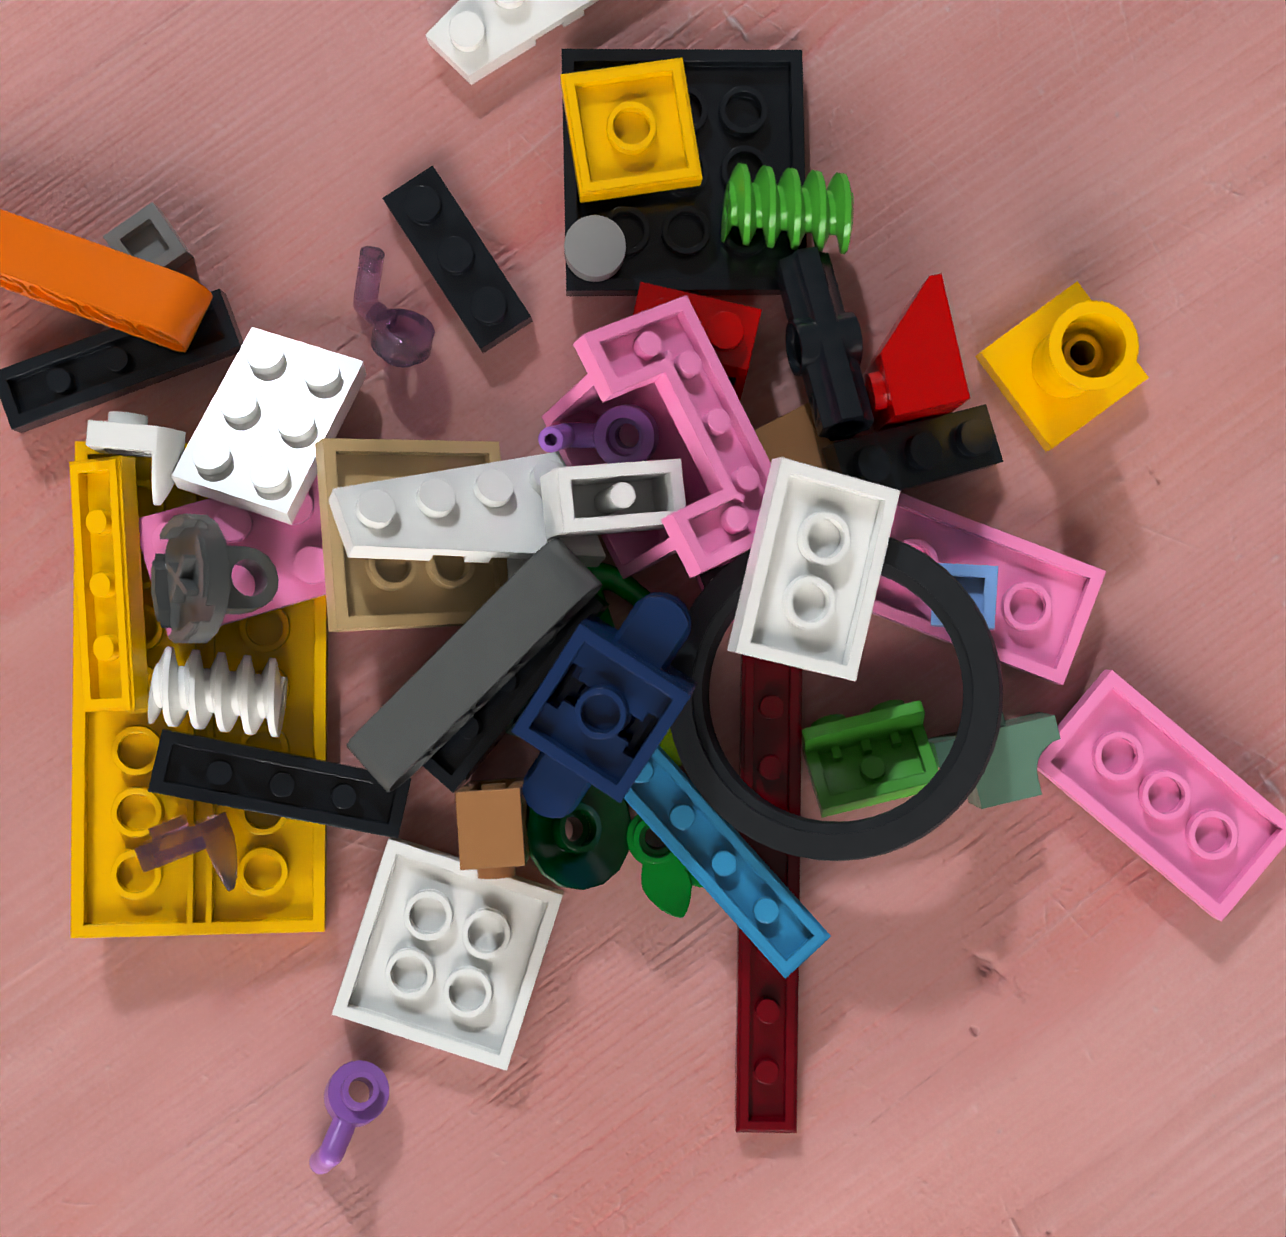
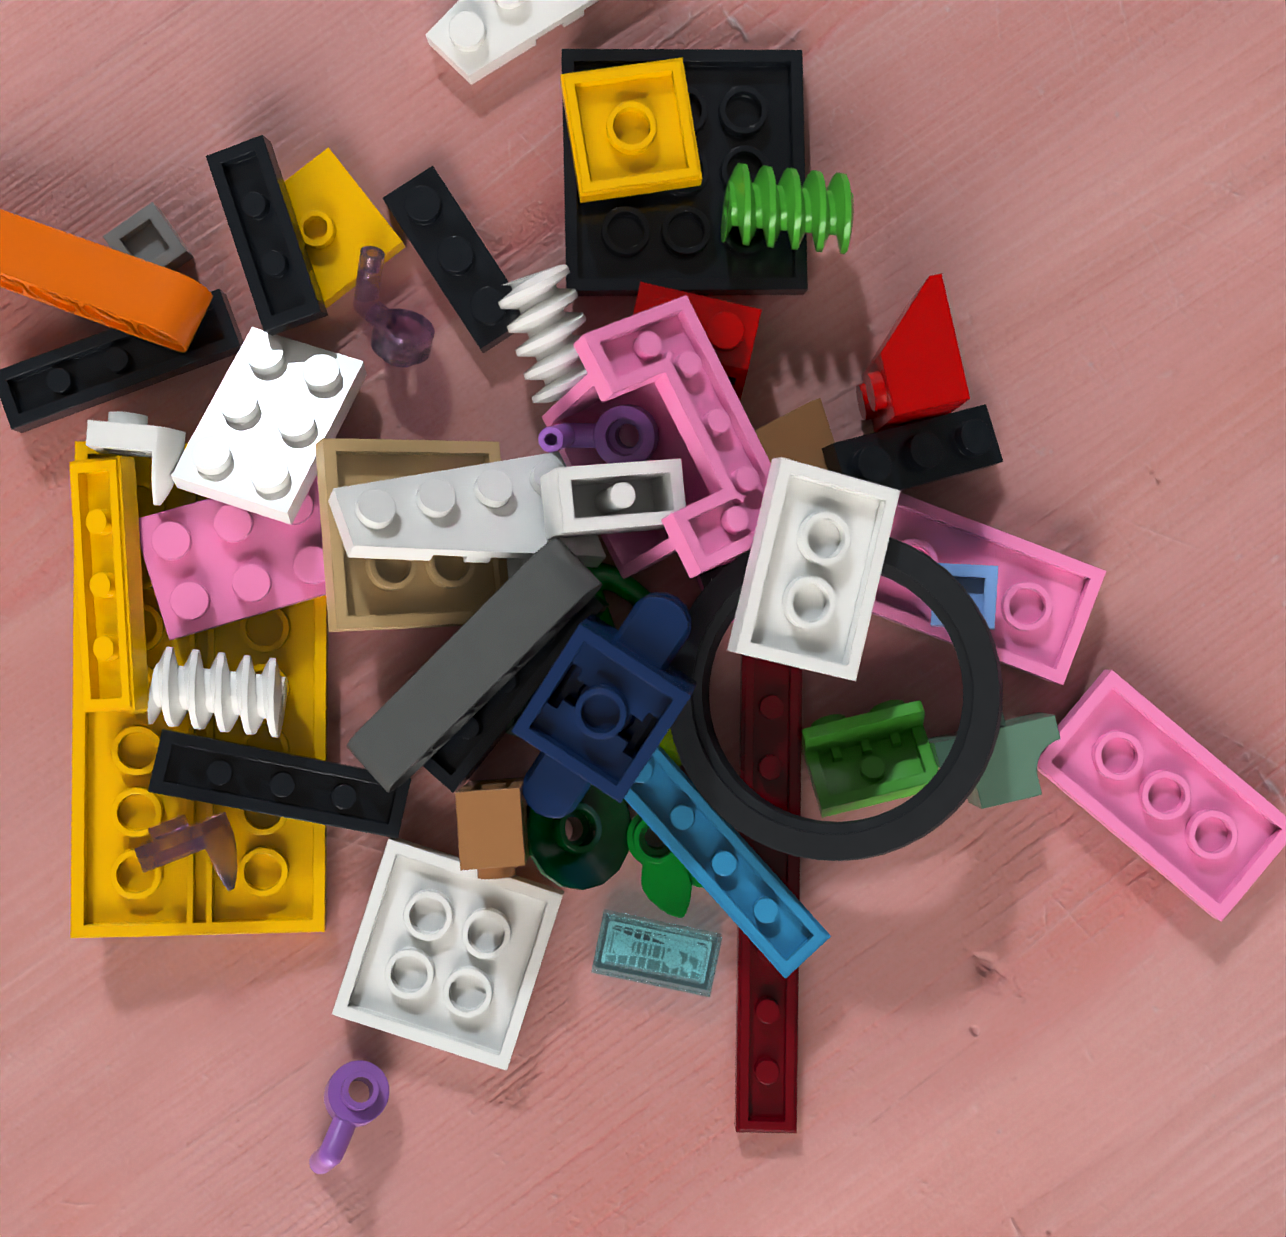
dark grey tile [151,514,279,643] -> none
light grey tile [564,215,626,282] -> none
black piece [775,247,875,441] -> none
yellow plant [975,281,1149,452] -> none
none -> black plate [206,135,328,336]
none -> yellow plate [284,147,405,309]
none -> white piece [498,265,588,403]
none -> clear light blue tile [591,909,722,997]

